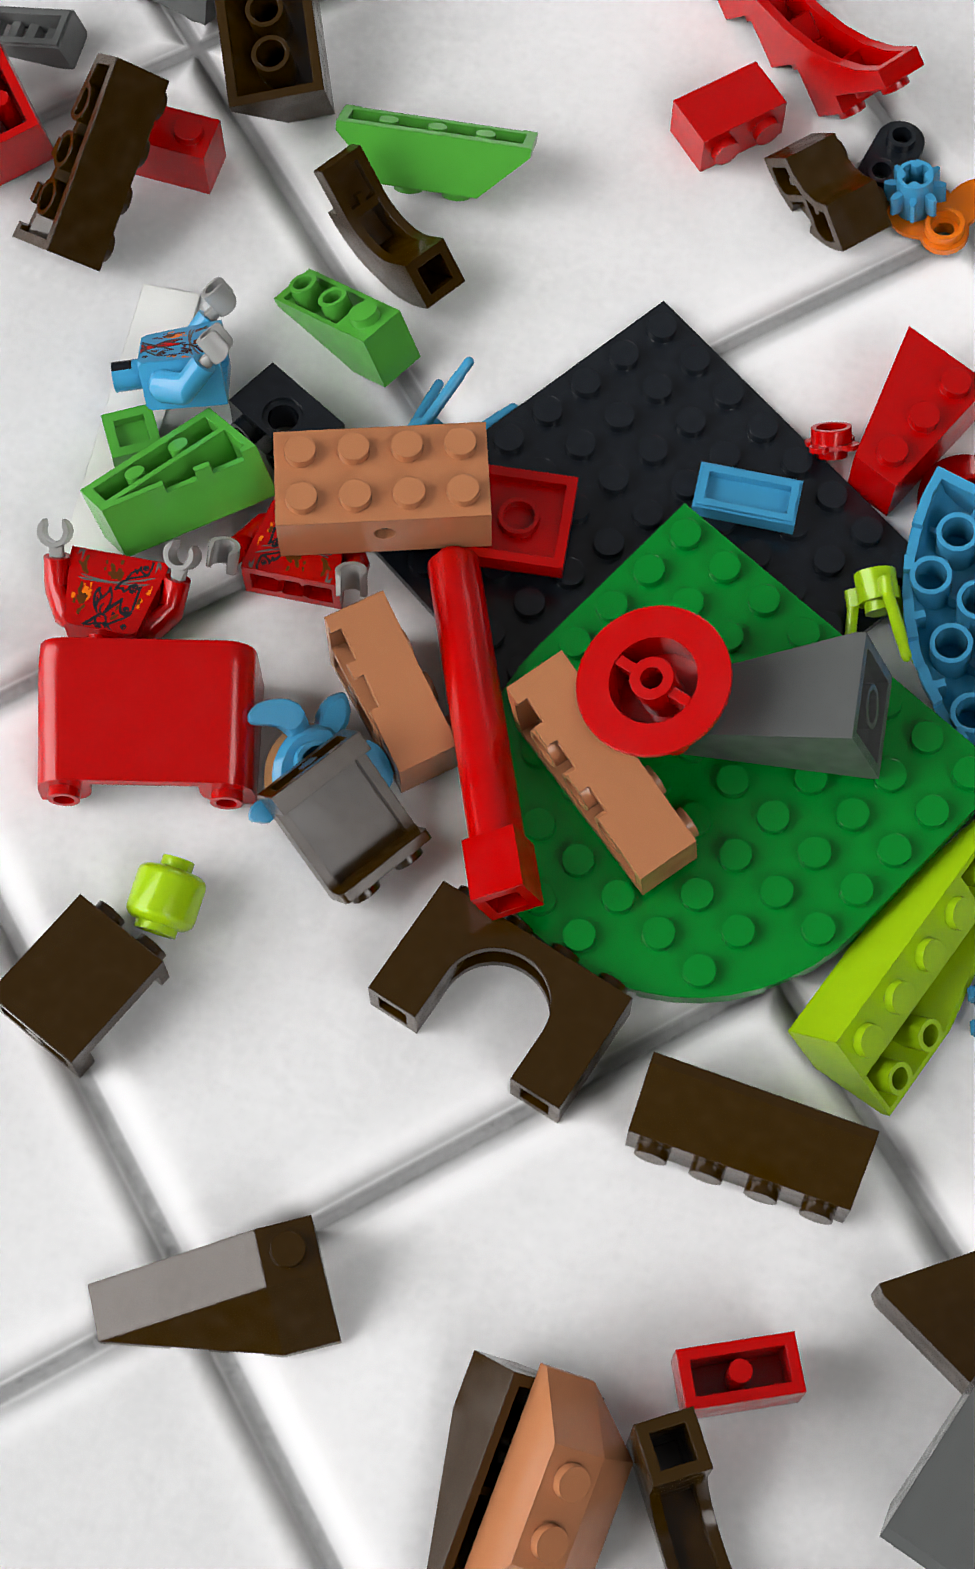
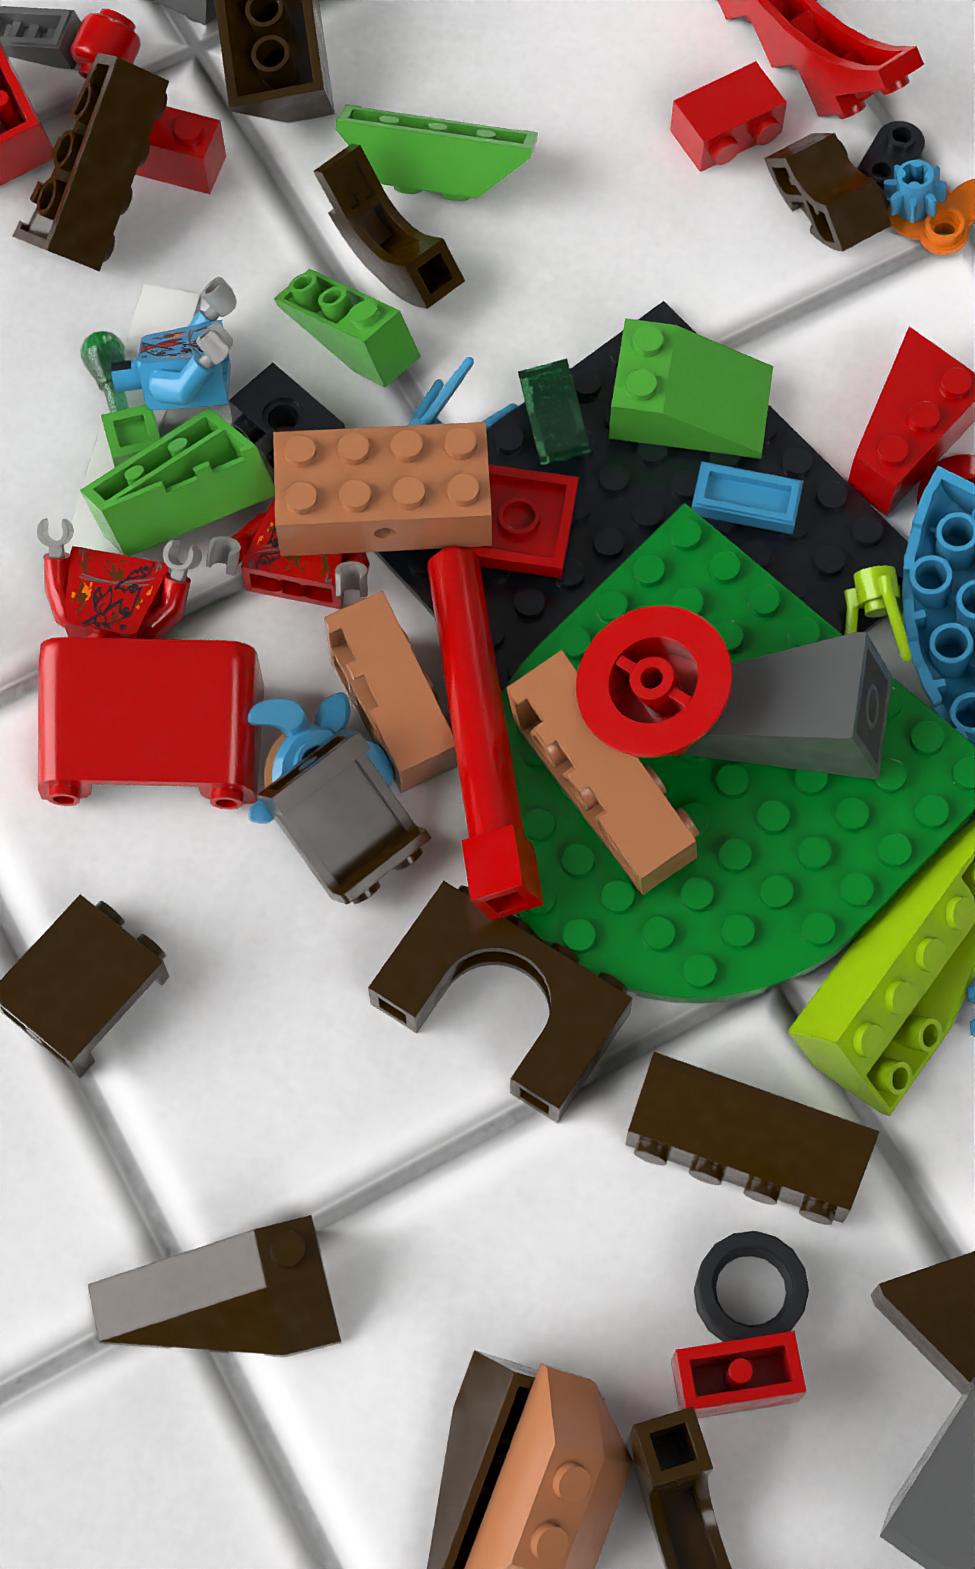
lime head [126,854,206,940] -> none
red plate [804,422,860,461] -> none
none -> red head [70,9,141,79]
none -> clear green piece [80,330,129,413]
none -> clear green slope [518,358,591,465]
none -> bright green slope [609,318,773,459]
none -> black tyre [694,1231,809,1342]

